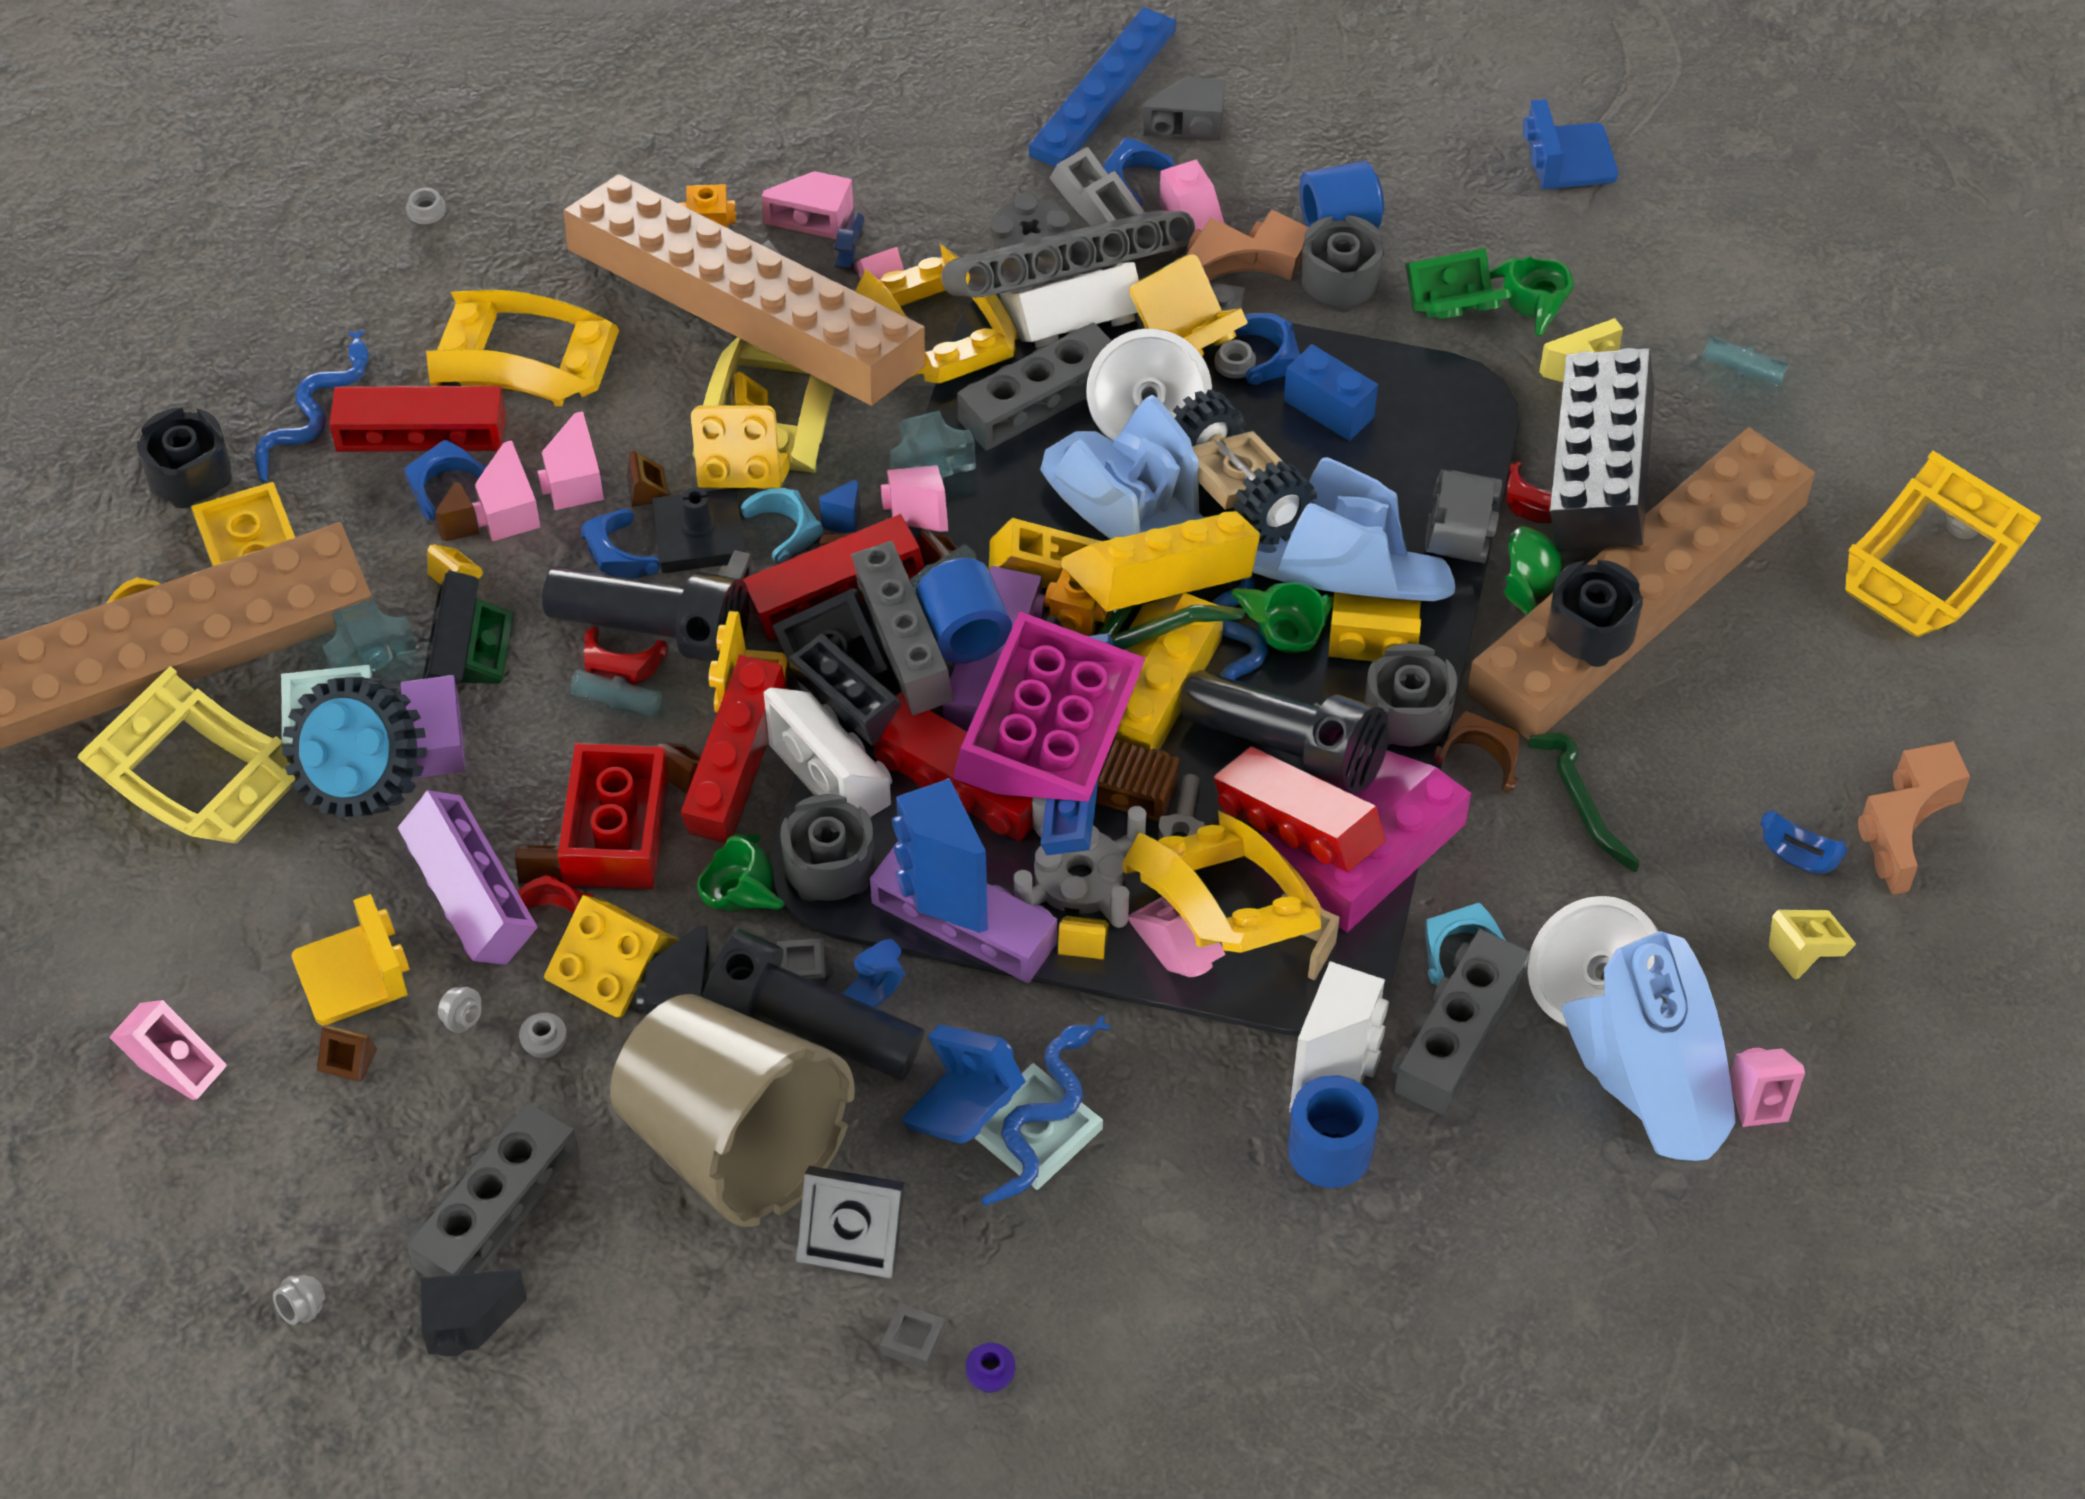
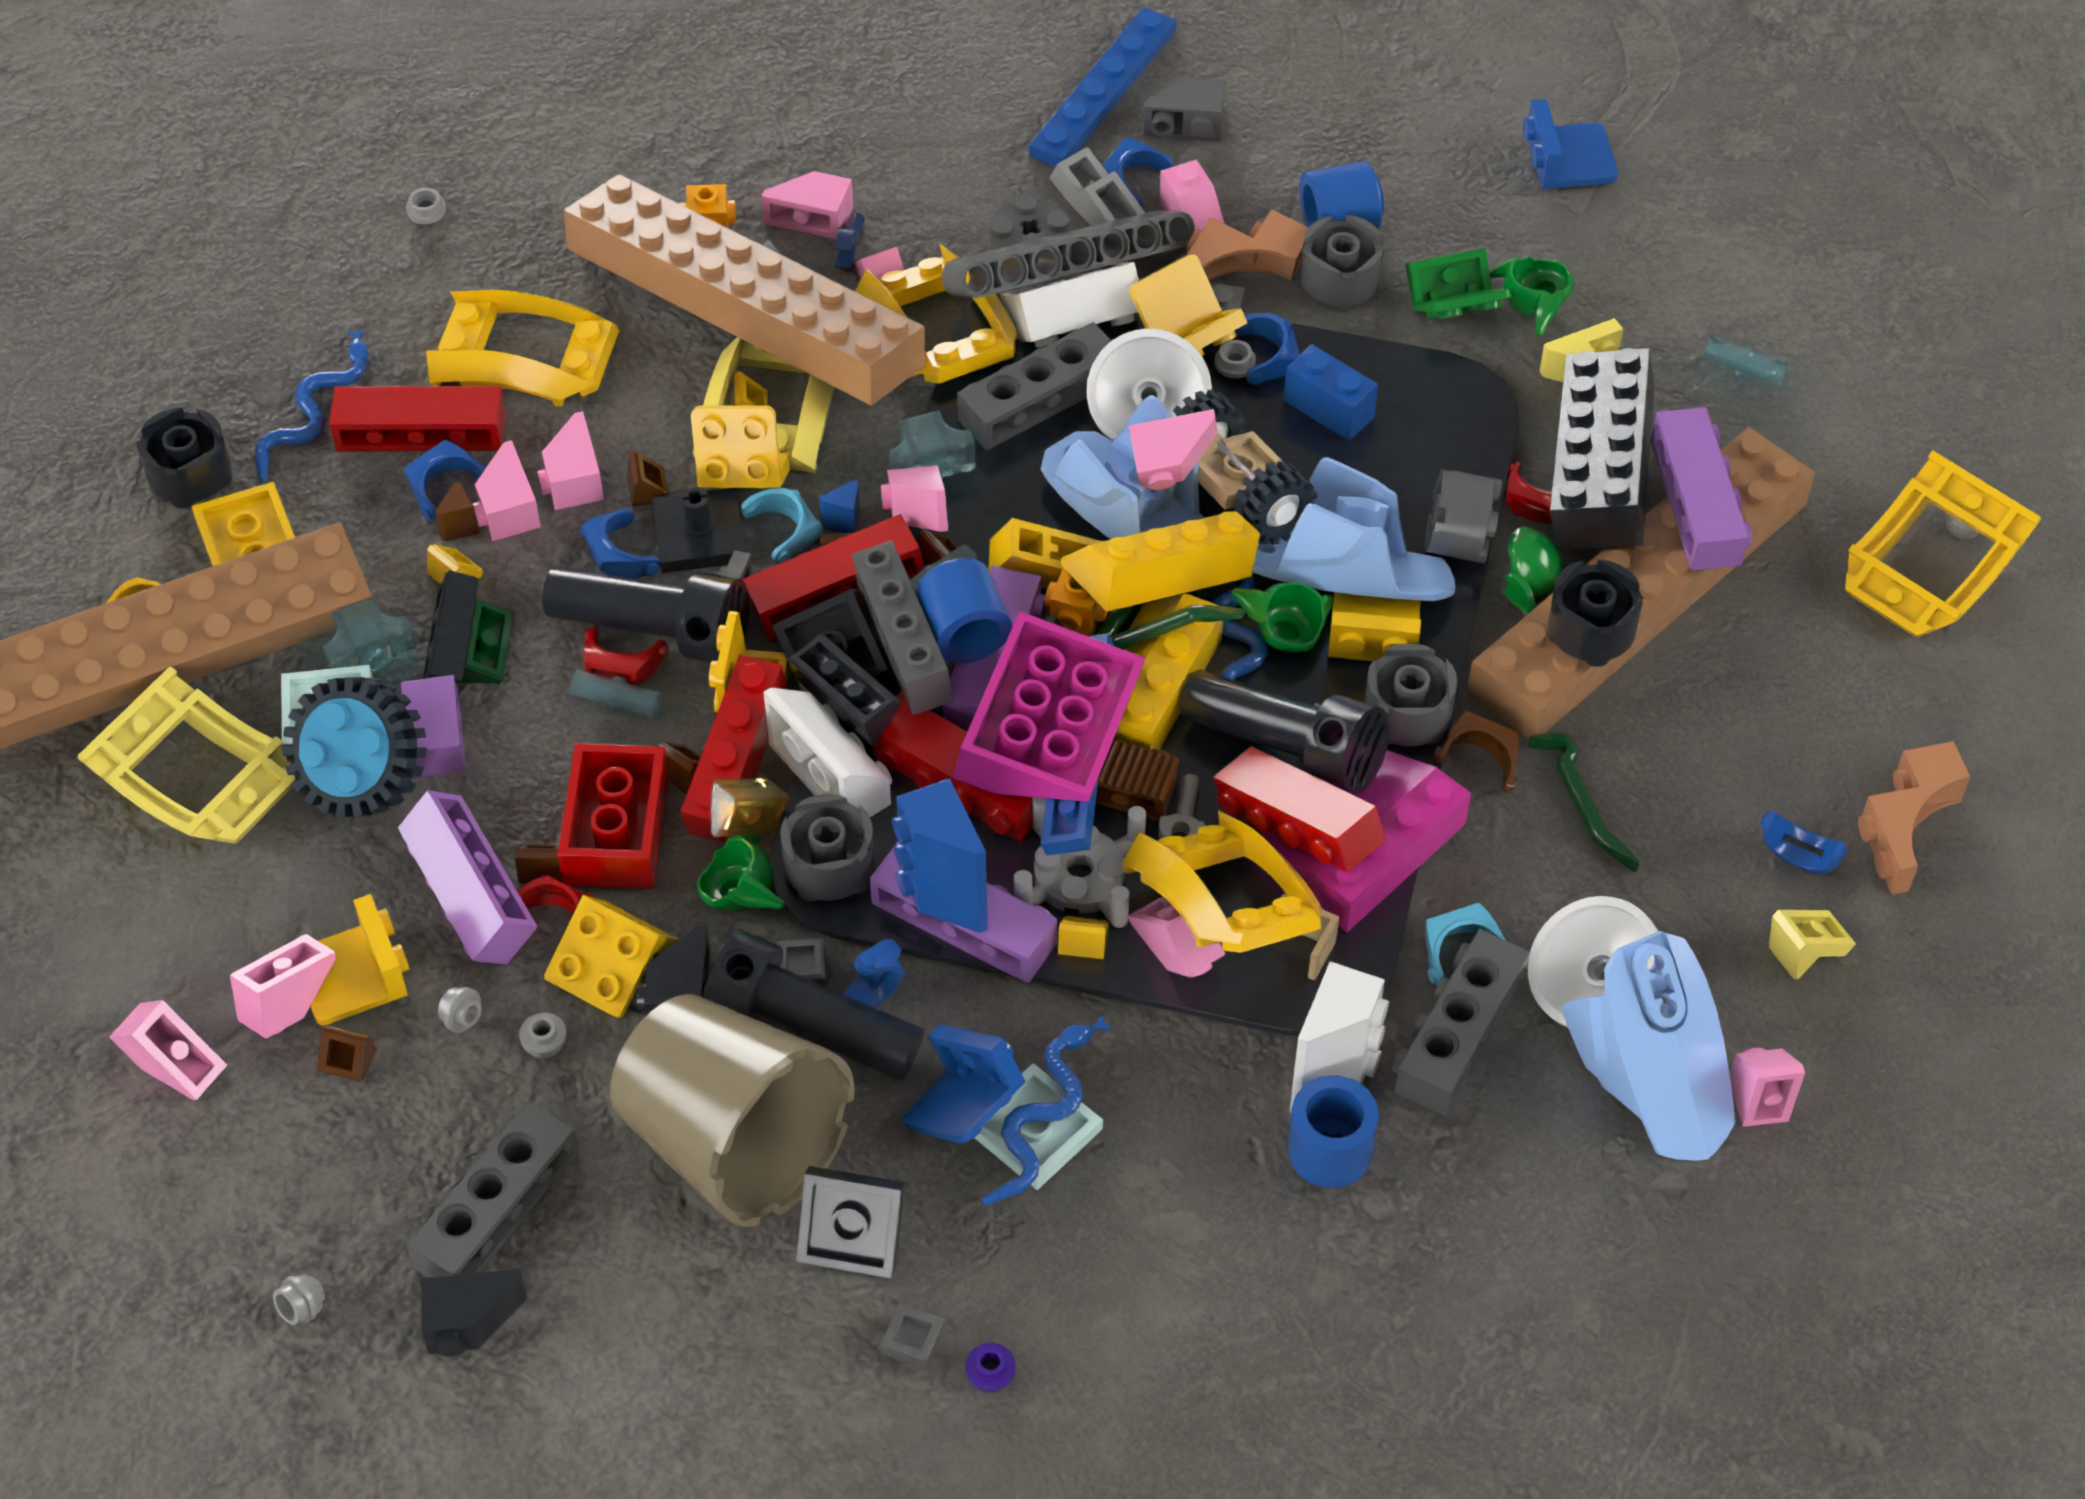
none -> bright pink slope [230,934,336,1039]
none -> clear yellow slope [711,778,790,837]
none -> bright pink slope [1129,409,1218,490]
none -> medium lavender brick [1650,407,1752,571]

